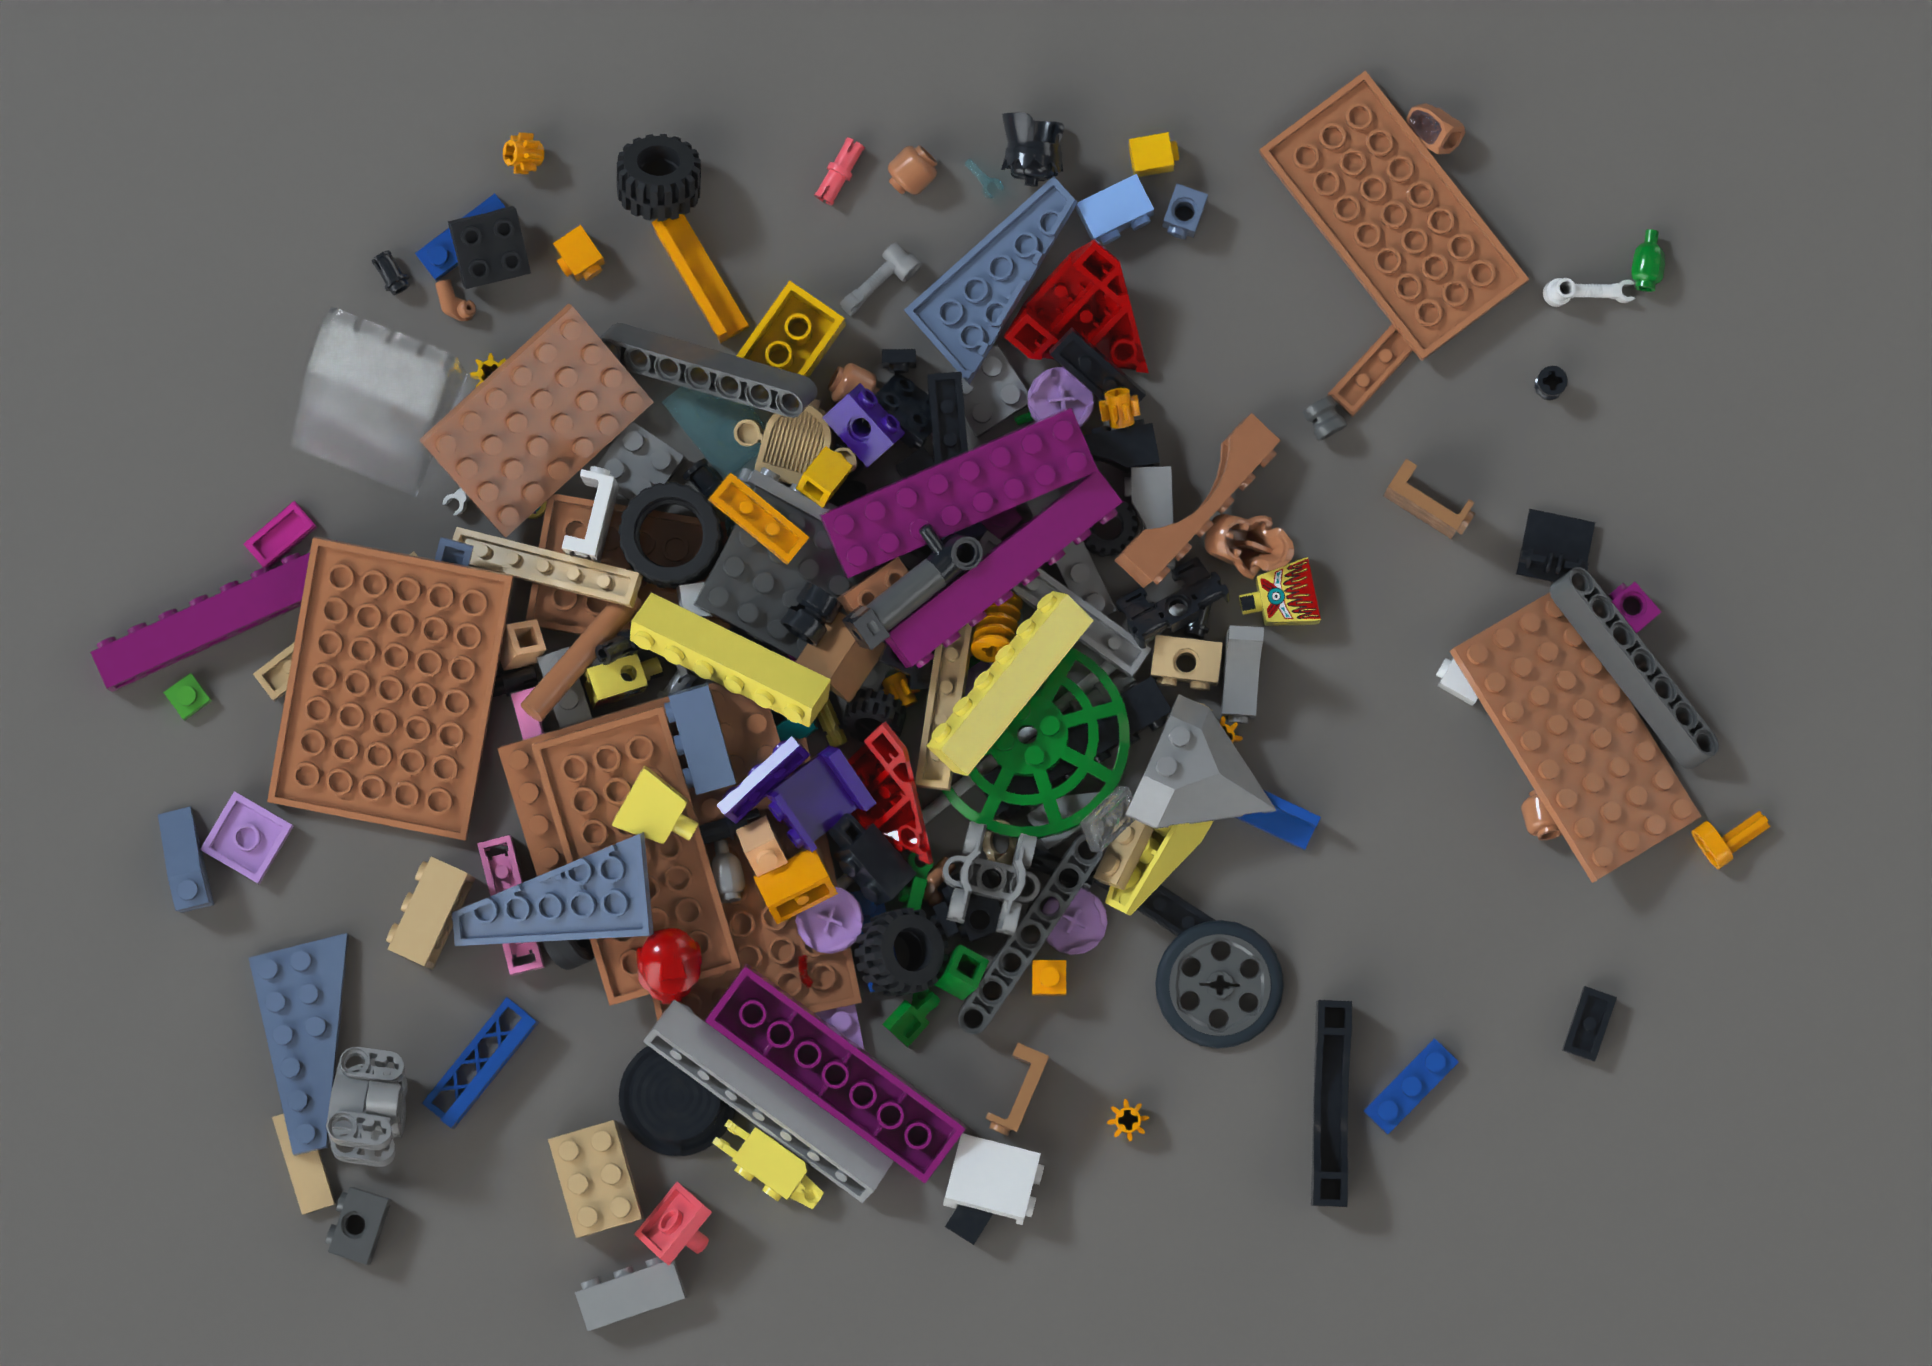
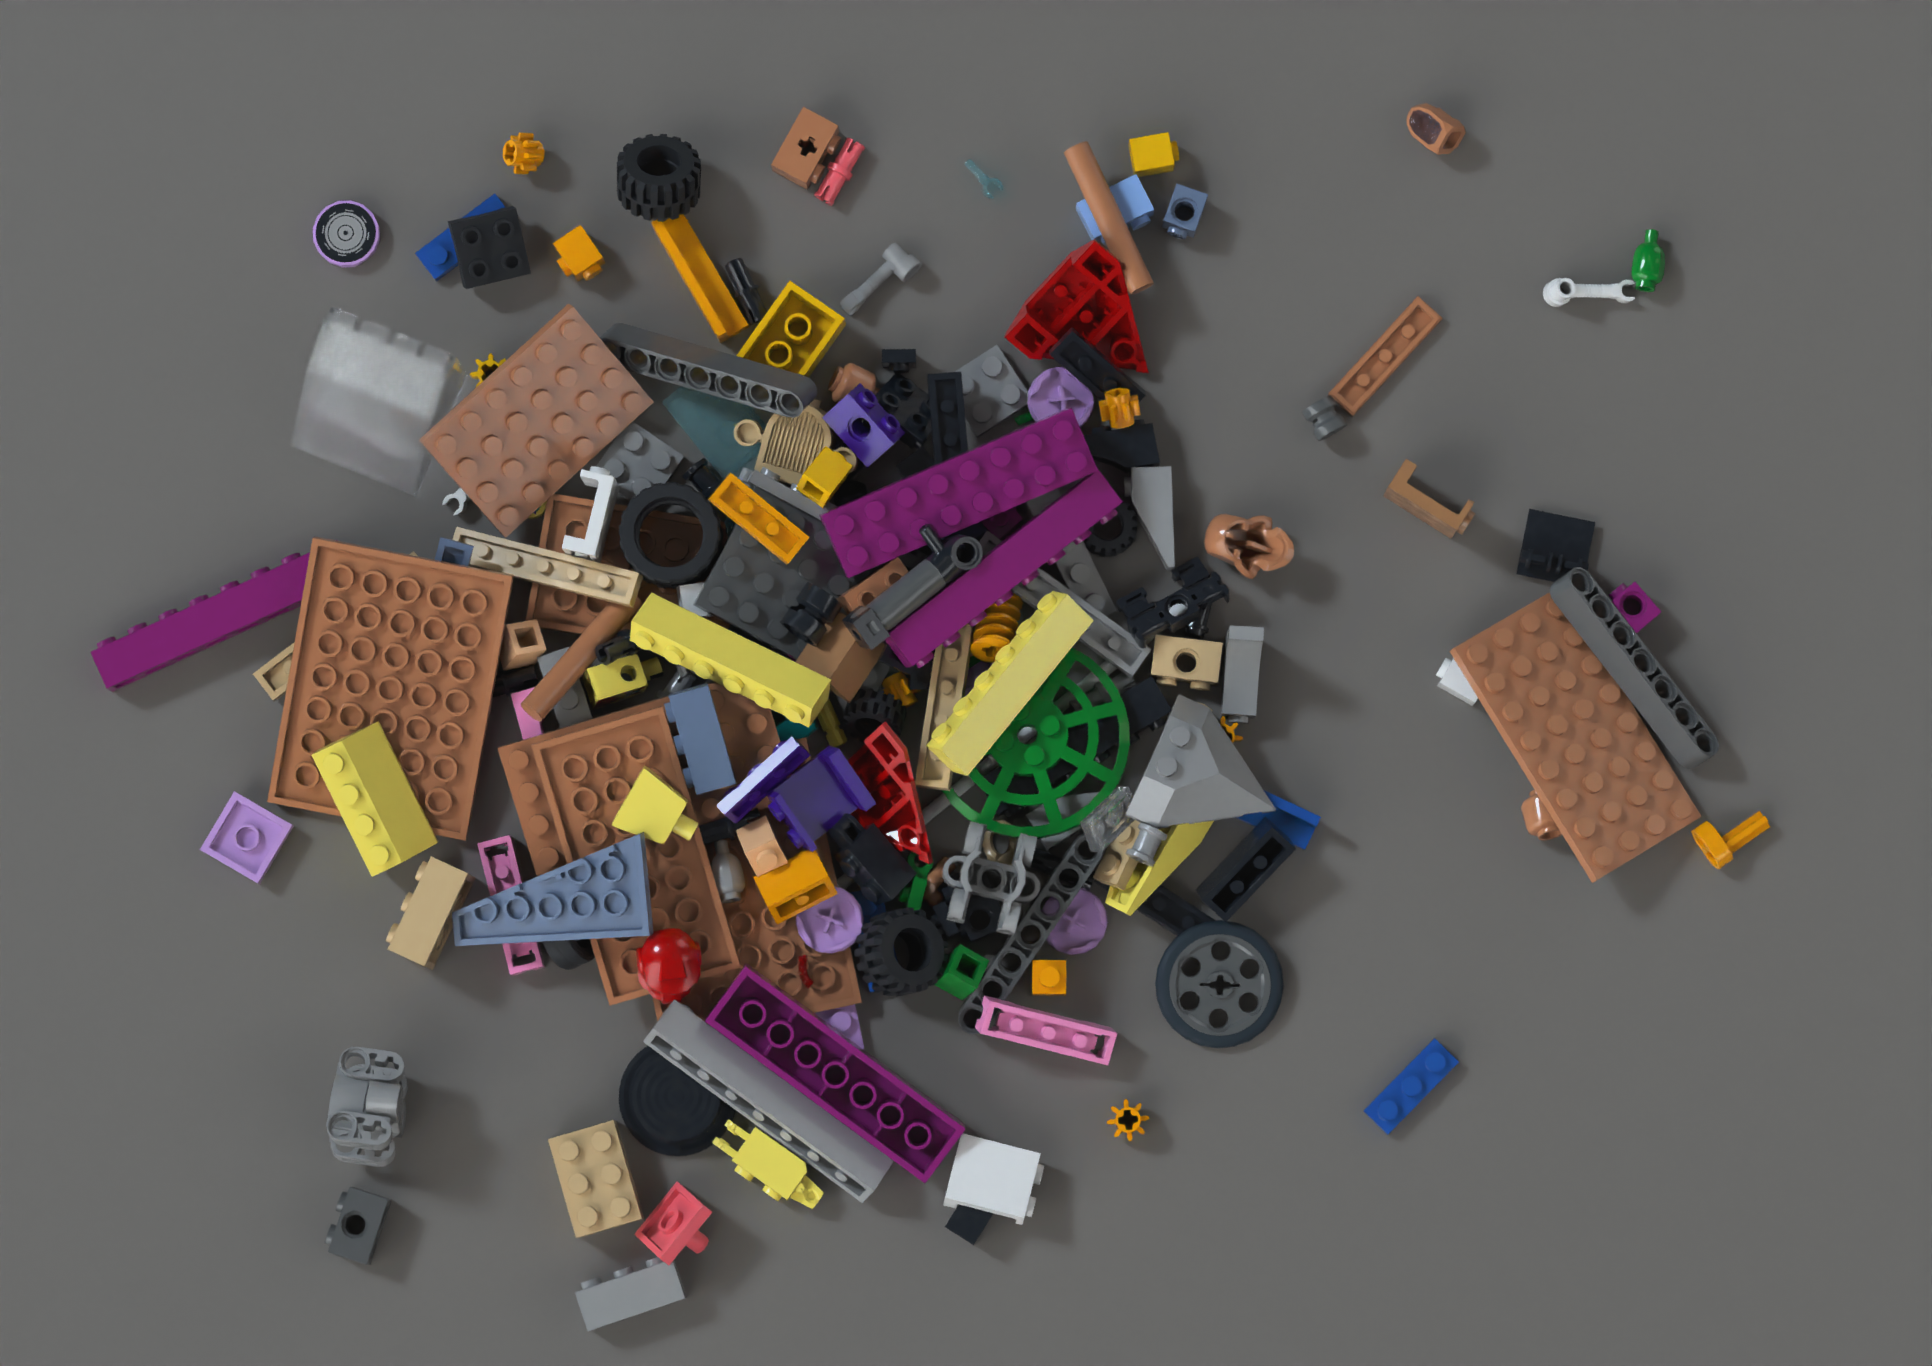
sand blue slope [158,806,214,913] -> none
bright green plate [163,673,212,721] -> none
dark pink tile [244,500,317,568] -> none
sand blue wing [249,933,349,1156] -> none
tan tile [272,1114,336,1215] -> none
black pin [372,250,410,295] -> none
blue fence [422,997,539,1129] -> none
nougat arm [435,279,476,321] -> none
green plate [882,989,941,1048] -> none
nougat head [888,145,938,195] -> none
sand blue wing [904,176,1078,385] -> none
medium nougat panel [985,1043,1049,1136] -> none
black hat [1001,113,1064,187] -> none
nougat arch [1114,413,1281,588] -> none
torso [1239,557,1321,626] -> none
nougat plate [1259,70,1529,361] -> none
black arch [1311,1000,1352,1207] -> none
black bush [1534,366,1568,401] -> none
black plate [1562,986,1617,1062] -> none
none -> light yellow slope [312,721,438,877]
none -> tile [313,200,380,268]
none -> black axle [725,258,767,325]
none -> nougat brick [771,107,841,190]
none -> bright pink piece [975,995,1118,1065]
none -> nougat piece [1064,141,1154,295]
none -> light grey bush [1126,823,1167,867]
none -> black brick [1196,816,1296,922]

